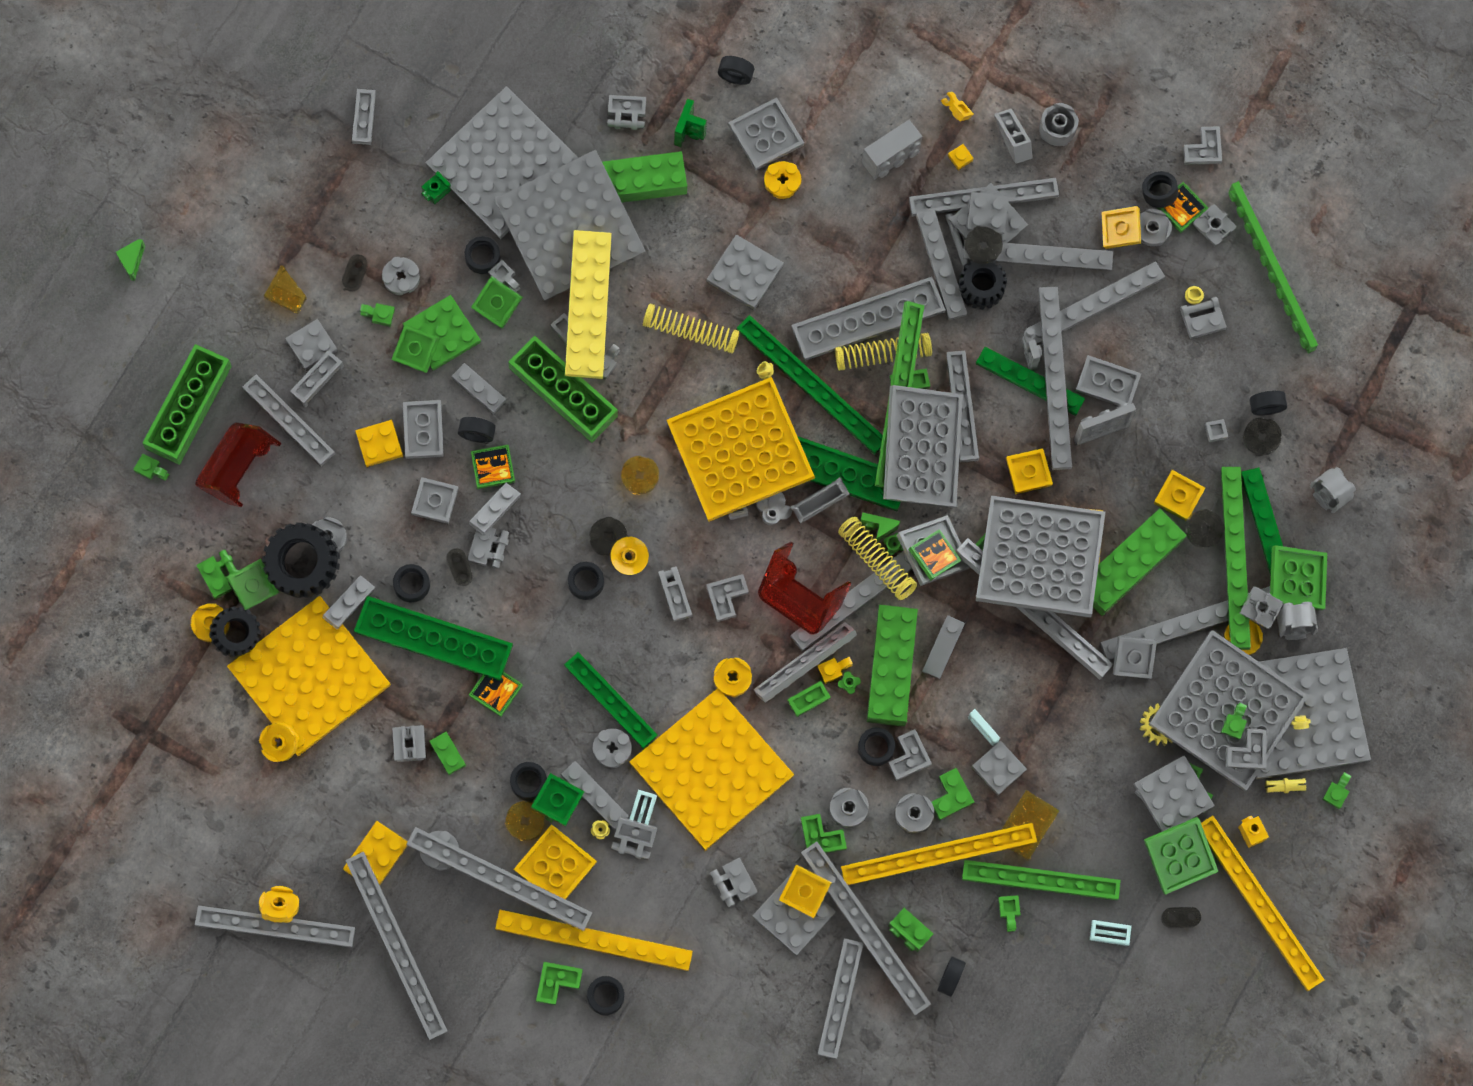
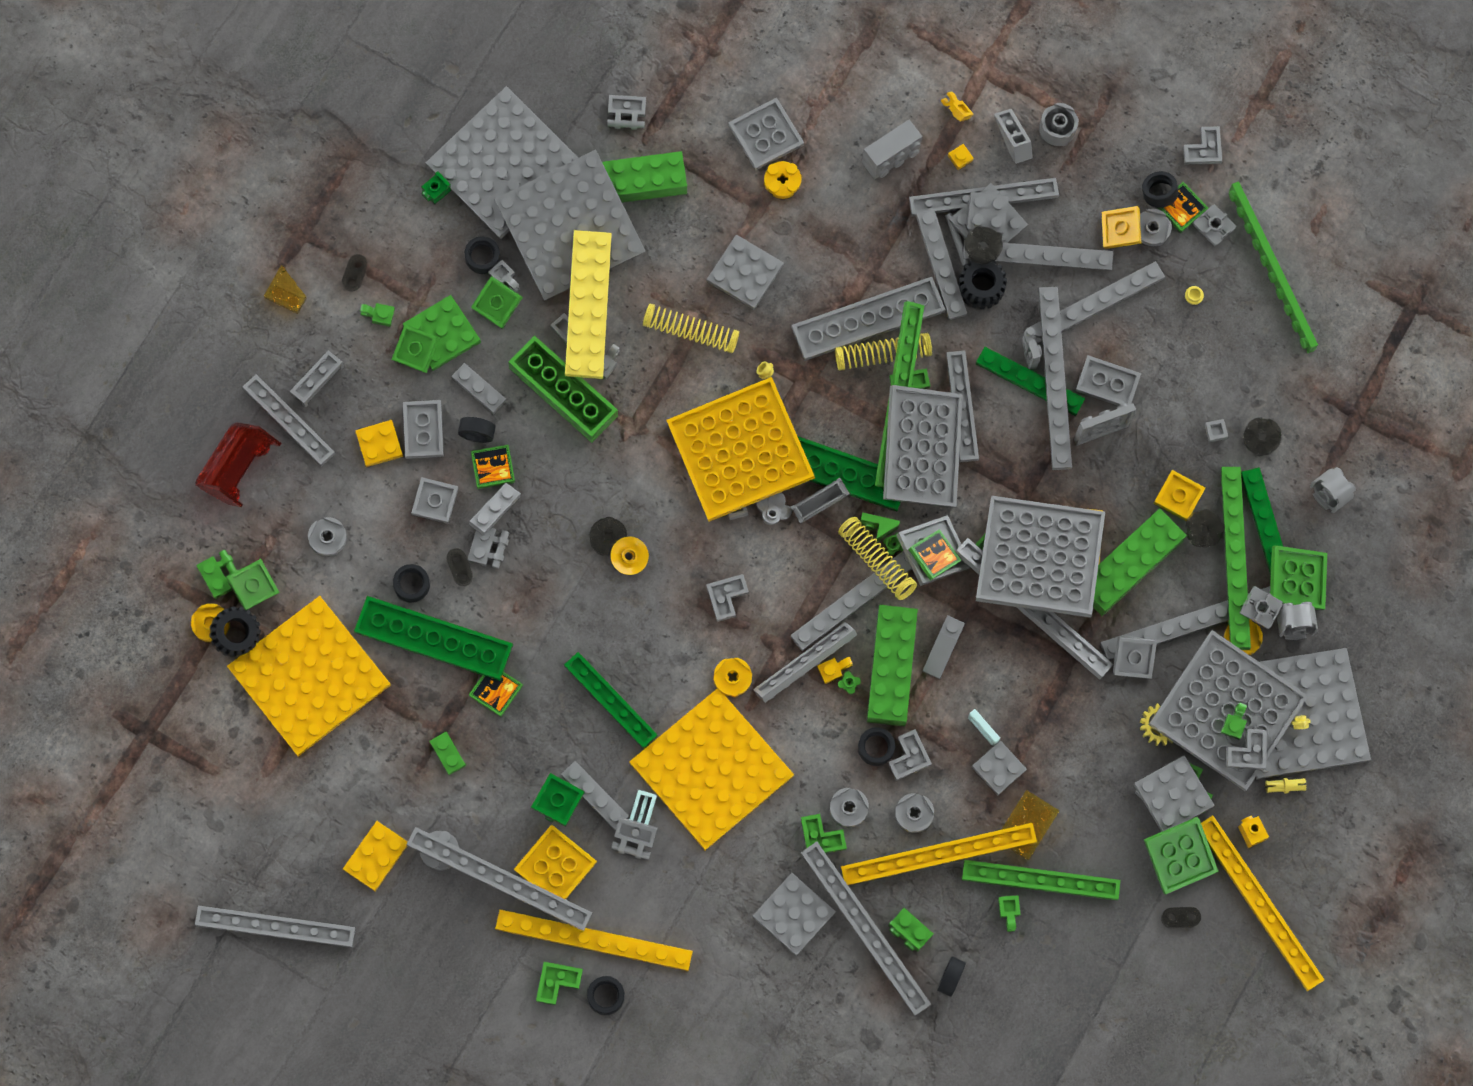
bright green slope [116,239,145,281] -> none
bright green plate [133,454,169,481] -> none
bright green brick [143,344,232,465] -> none
yellow plate [259,723,299,762] -> none
yellow plate [259,886,299,923] -> none
black tyre [262,522,340,598] -> none
light grey plate [285,319,338,371] -> none
light grey plate [322,575,375,630] -> none
light grey plate [346,852,448,1040] -> none
light grey plate [352,89,376,145] -> none
light grey plate [382,257,420,295] -> none
light grey piece [392,725,426,762] -> none
clear yellow plate [506,801,545,841] -> none
black tyre [510,762,547,801] -> none
black tyre [568,561,604,600] -> none
light yellow plate [591,820,610,839] -> none
light grey plate [593,729,632,768] -> none
clear yellow plate [621,456,659,495] -> none
light grey plate [658,566,692,622] -> none
green bracket [674,99,707,147] -> none
light grey plate [710,857,758,908] -> none
black tyre [718,56,755,85] -> none
green plate [736,315,883,455] -> none
clear red windscreen [758,542,851,634] -> none
yellow plate [779,865,832,918] -> none
bright green plate [787,681,831,717] -> none
light grey plate [817,938,863,1060] -> none
bright green plate [932,768,974,821] -> none
yellow plate [1006,448,1053,494] -> none
light aqua tile [1089,920,1131,946] -> none
light grey plate [1180,297,1227,339] -> none
black tyre [1249,390,1287,415] -> none
bright green plate [1322,772,1351,809] -> none

